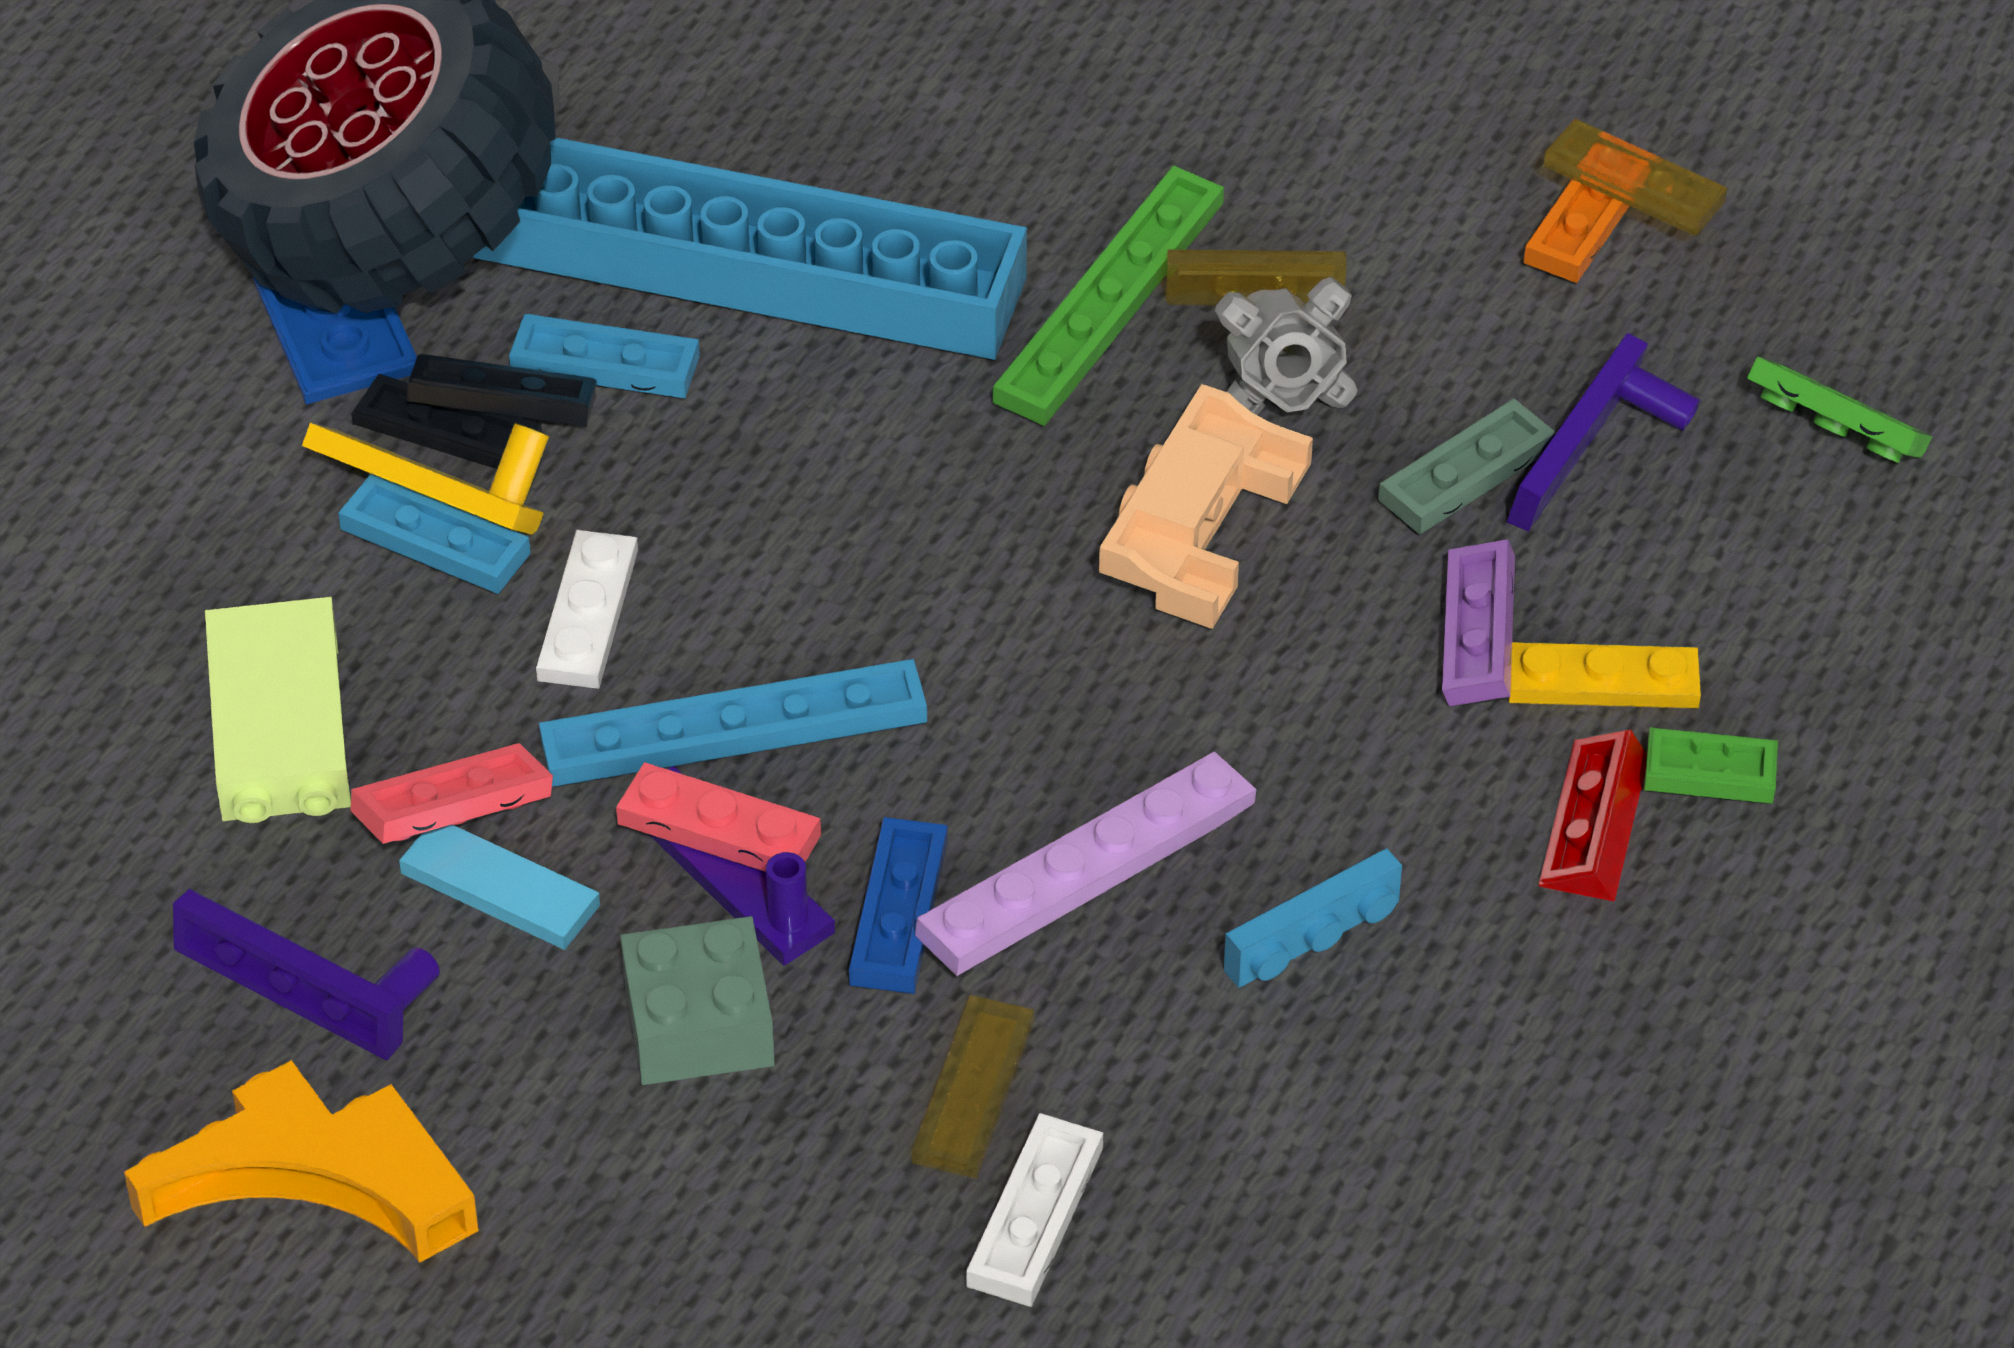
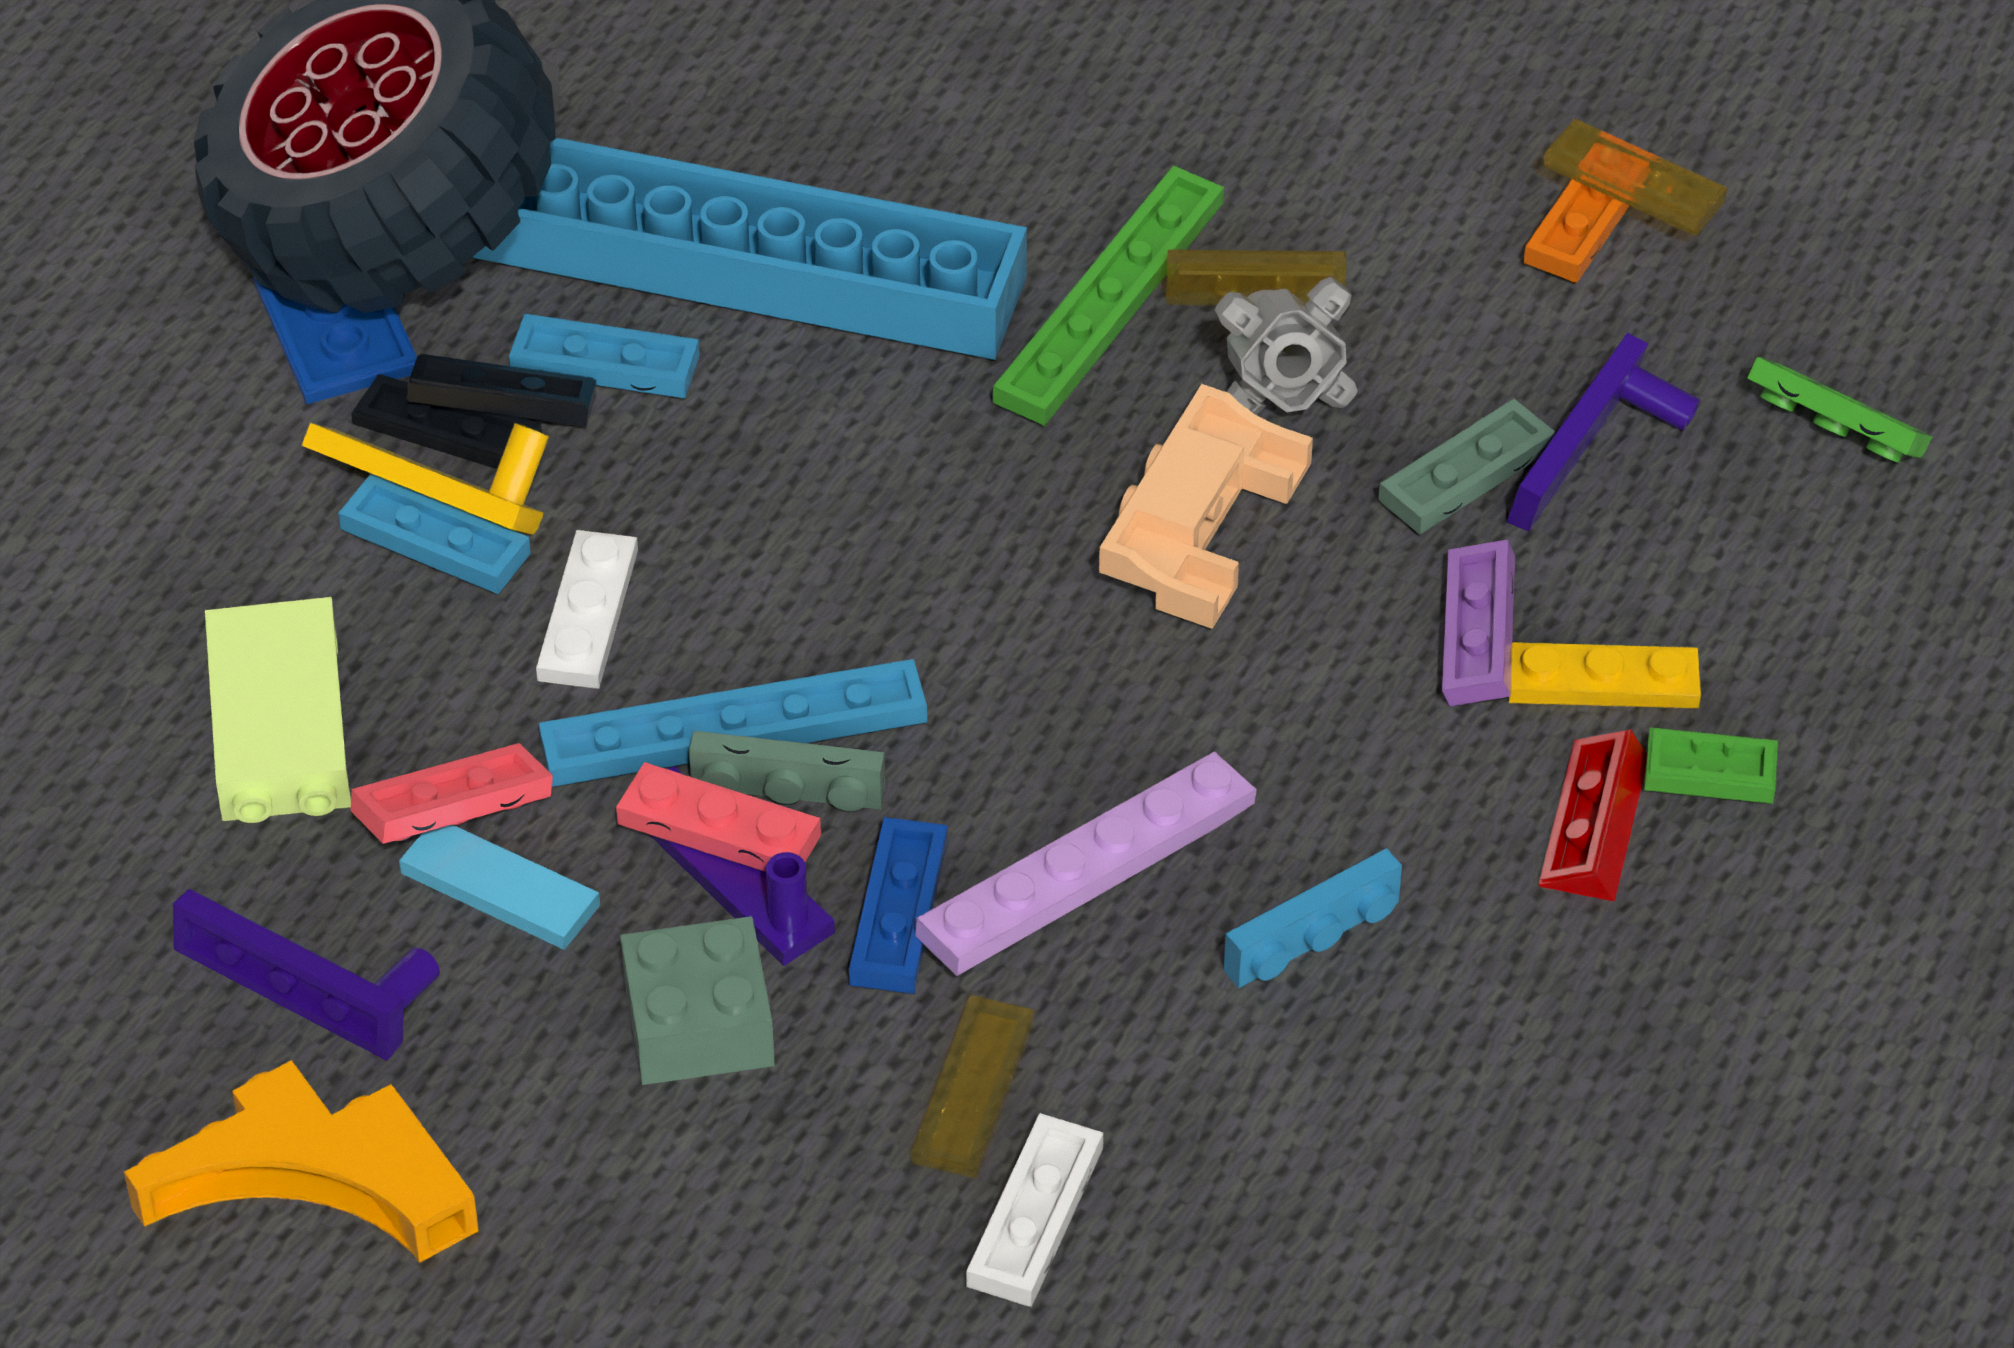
none -> sand green plate [689,731,885,811]

